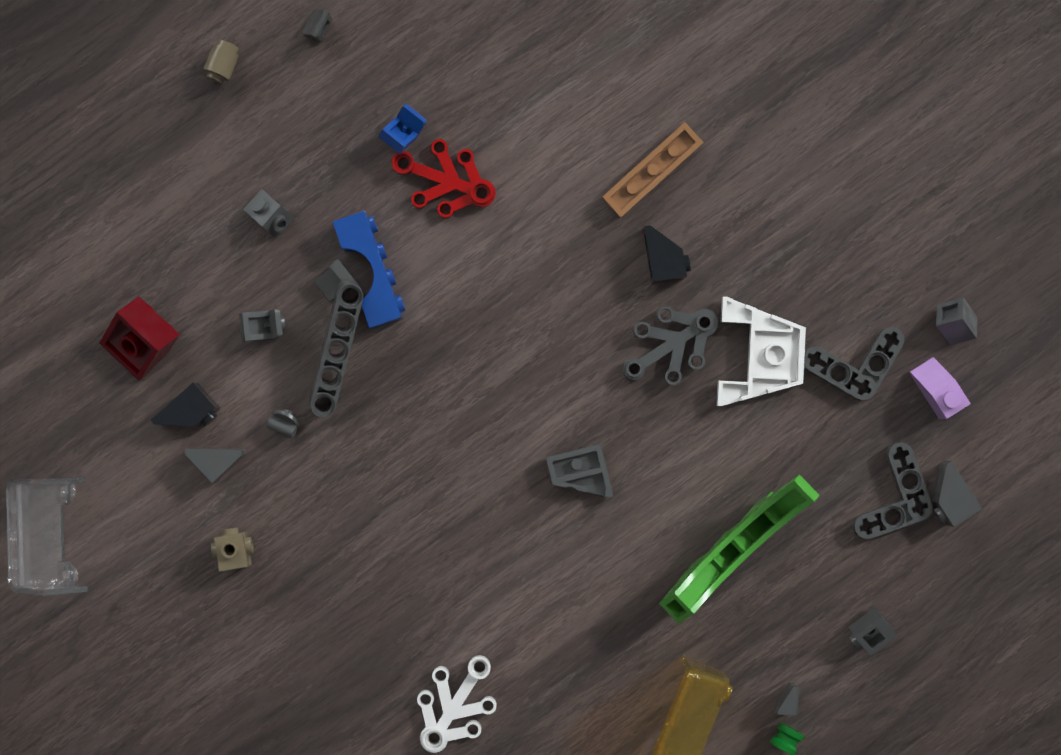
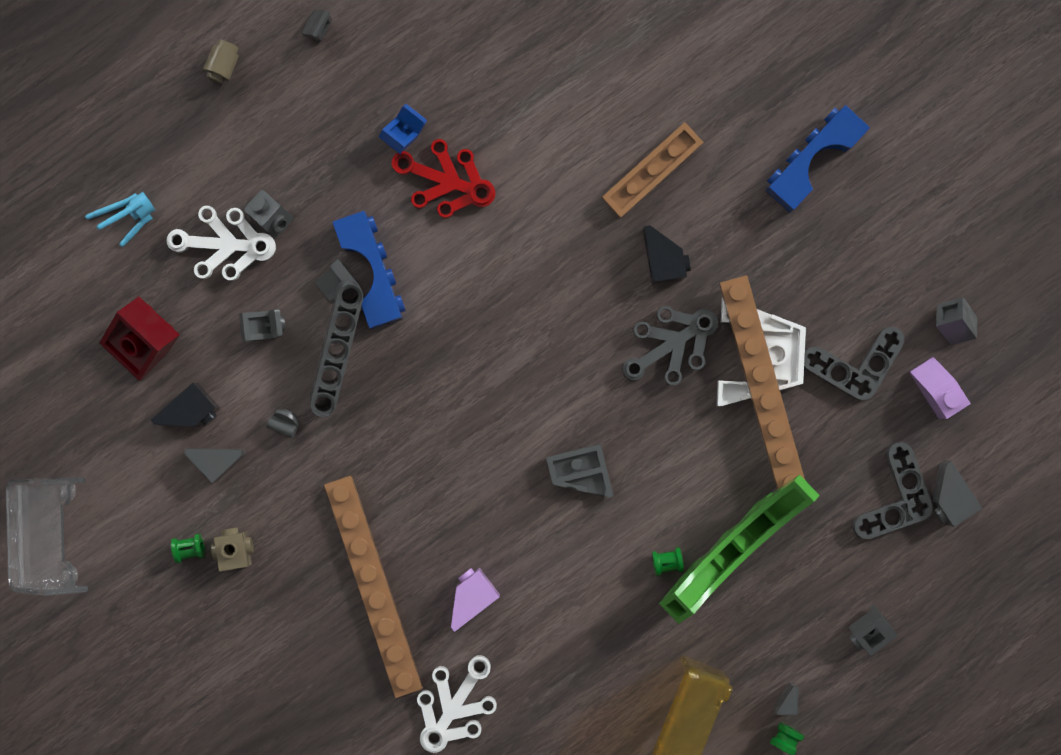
none -> medium azure plant [85,192,155,247]
none -> white plant [167,206,276,281]
none -> green bush [171,533,205,564]
none -> medium nougat plate [324,475,423,698]
none -> lavender slope [451,568,500,632]
none -> green bush [652,547,684,577]
none -> medium nougat plate [719,275,805,490]
none -> blue arch [765,105,870,213]

